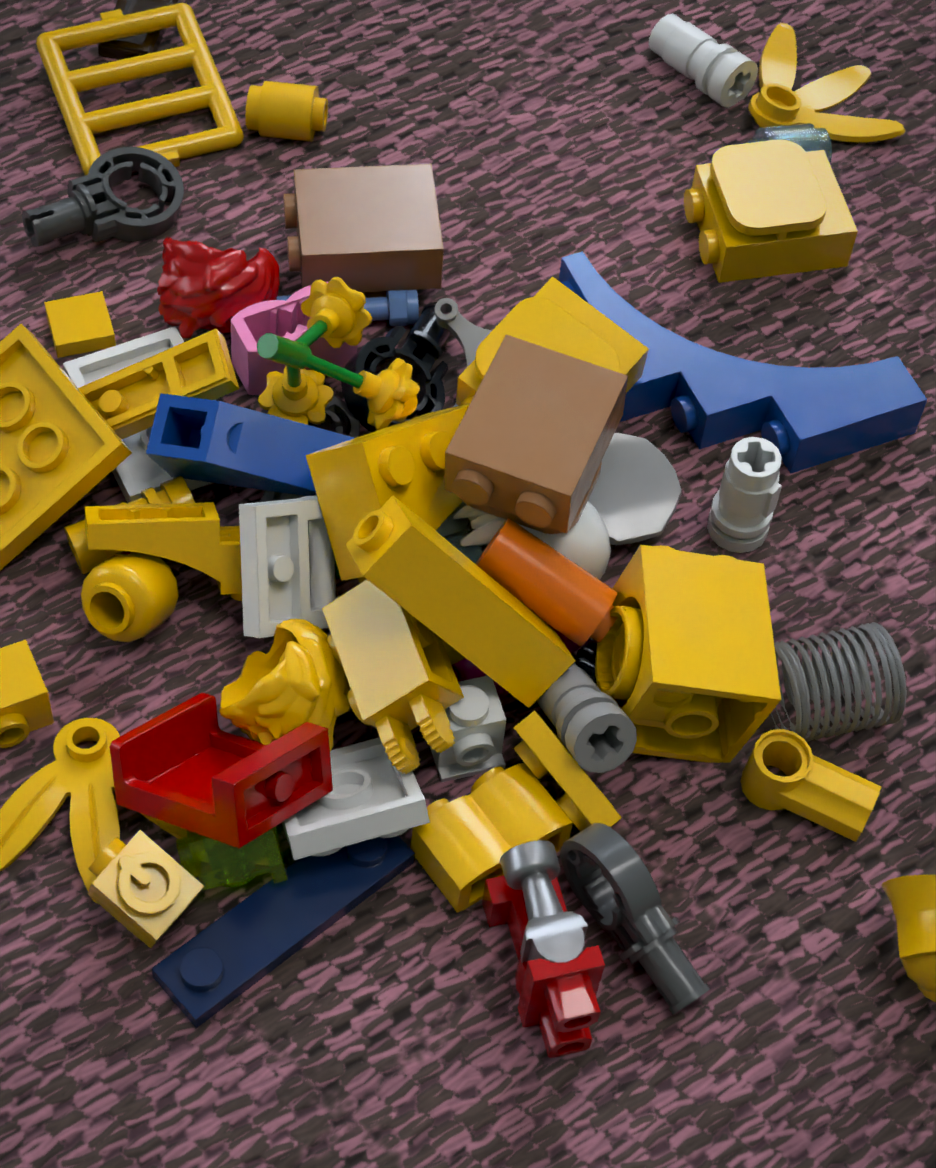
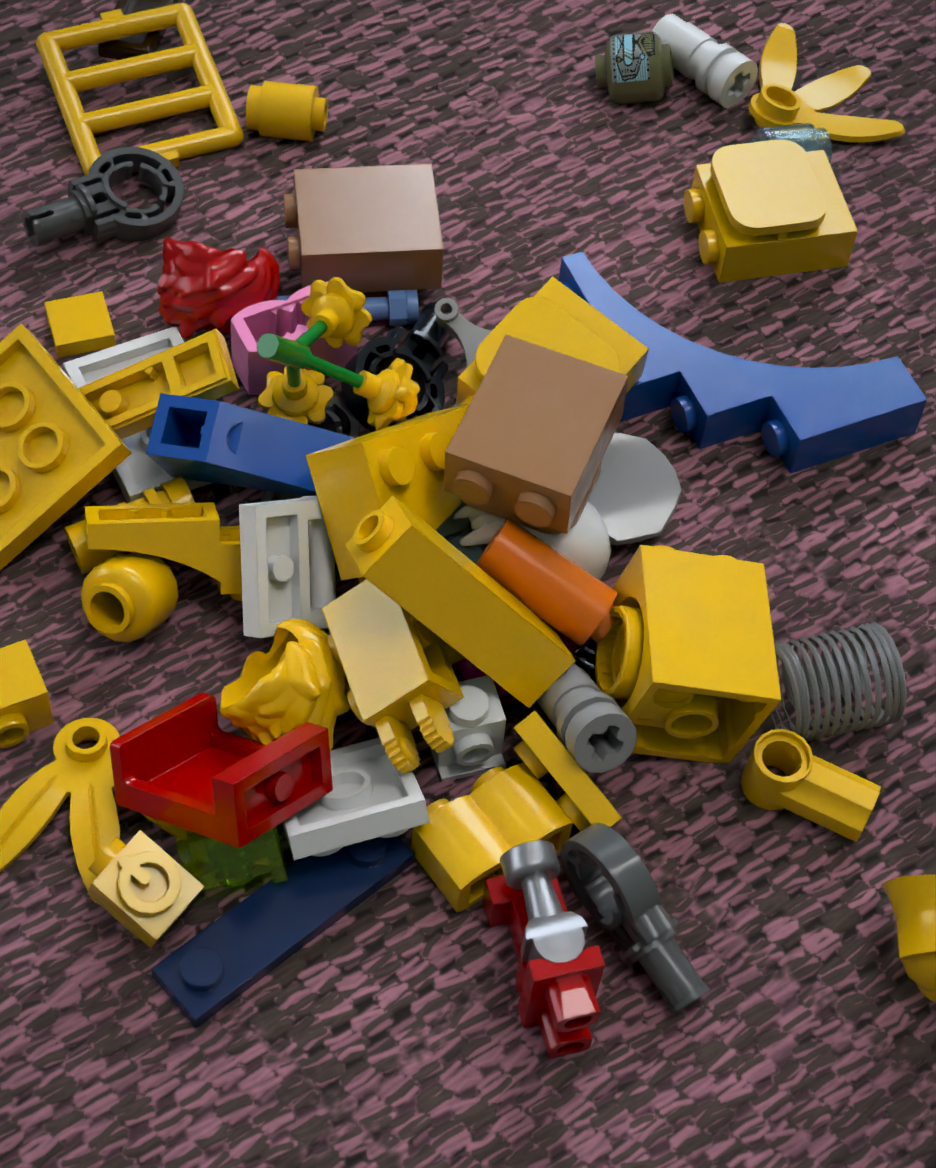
white axle [707,437,782,553] -> none
none -> olive head [595,31,673,104]

